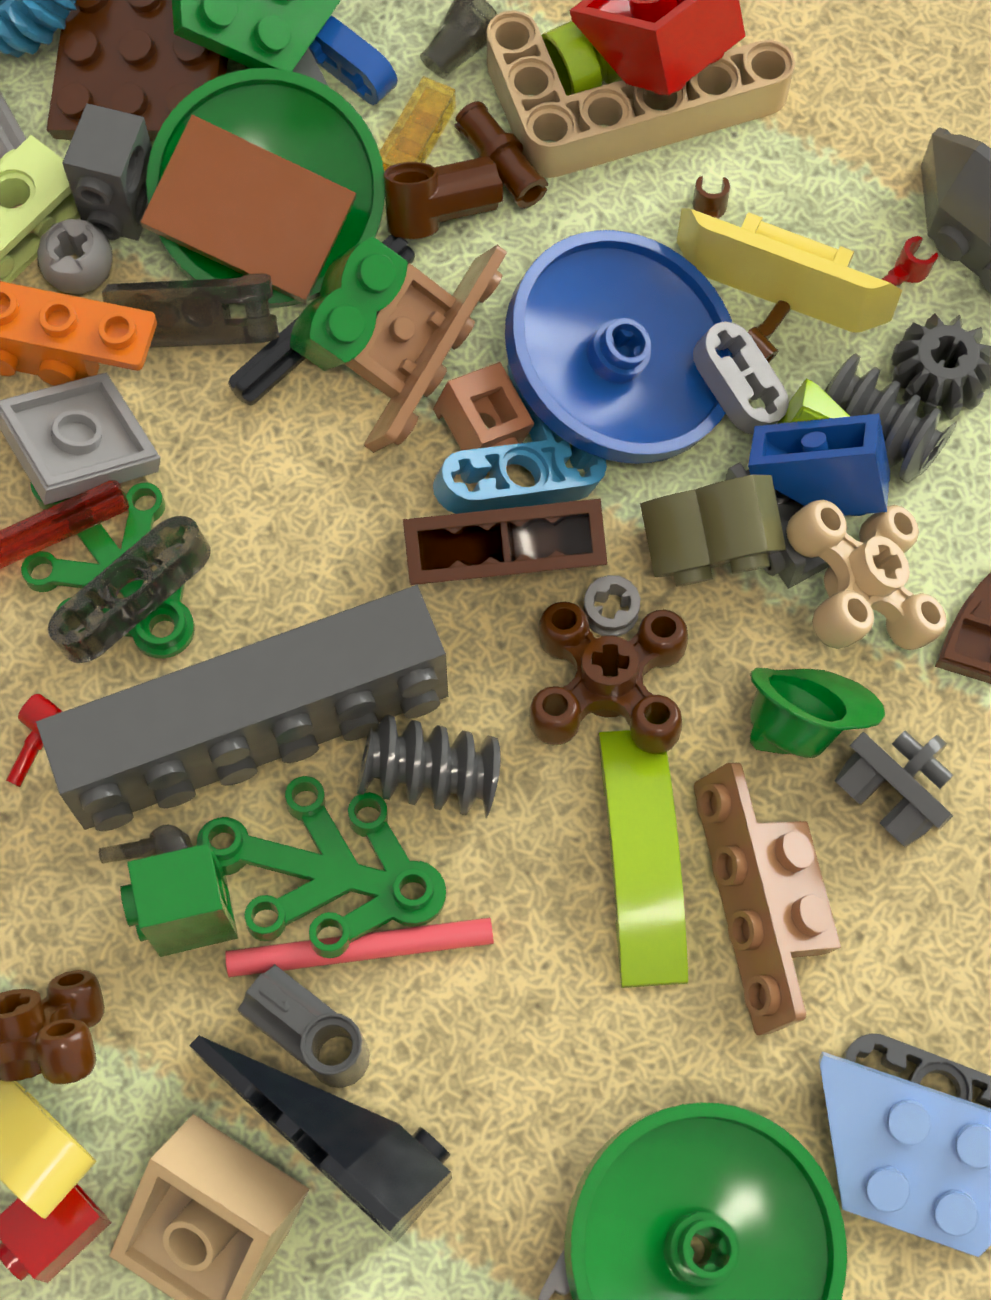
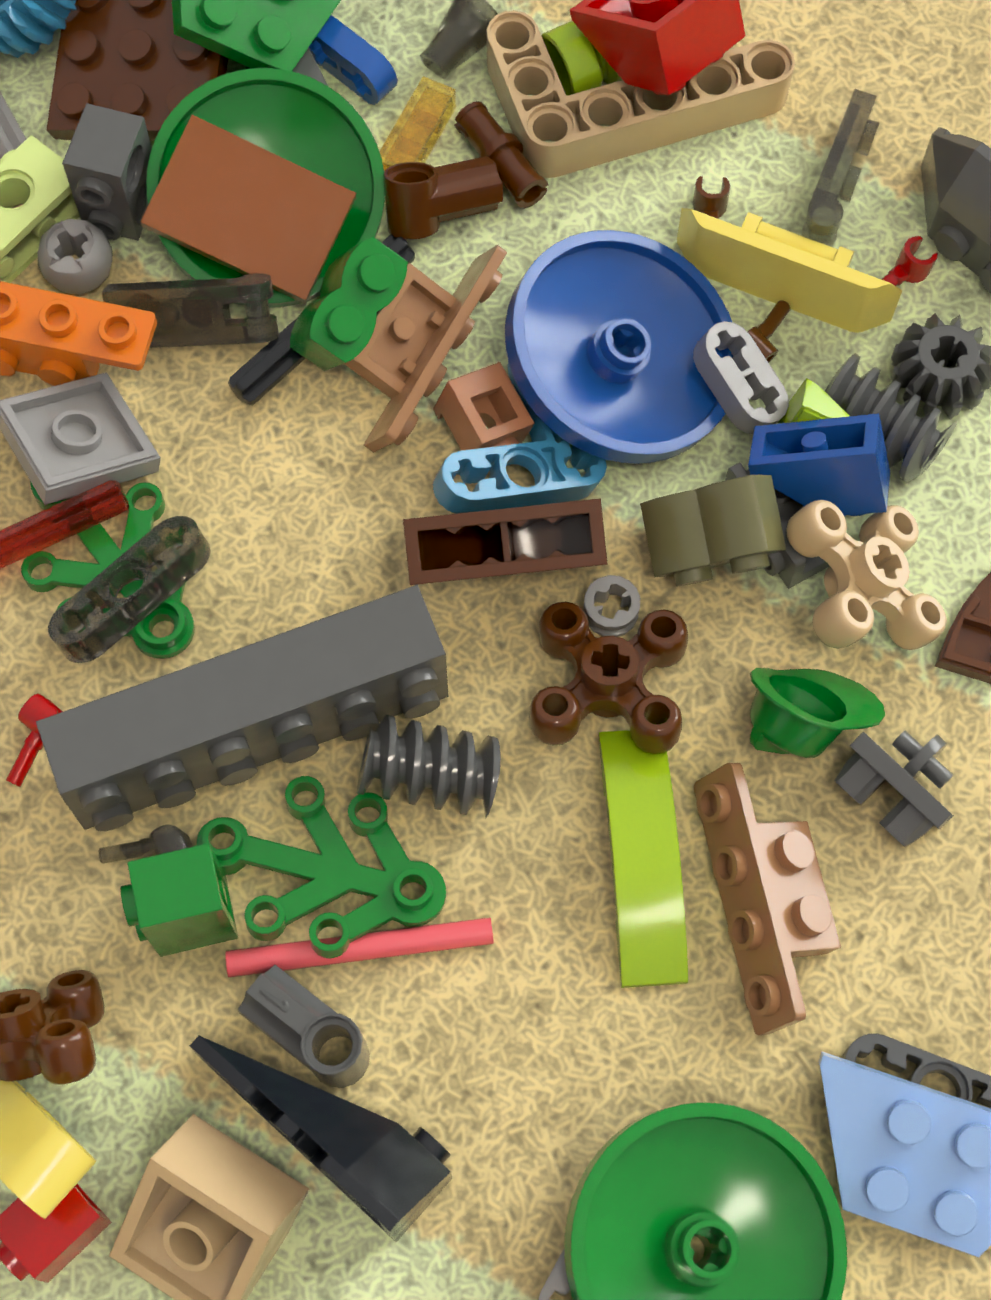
none -> clear smoke plate [801,89,880,248]

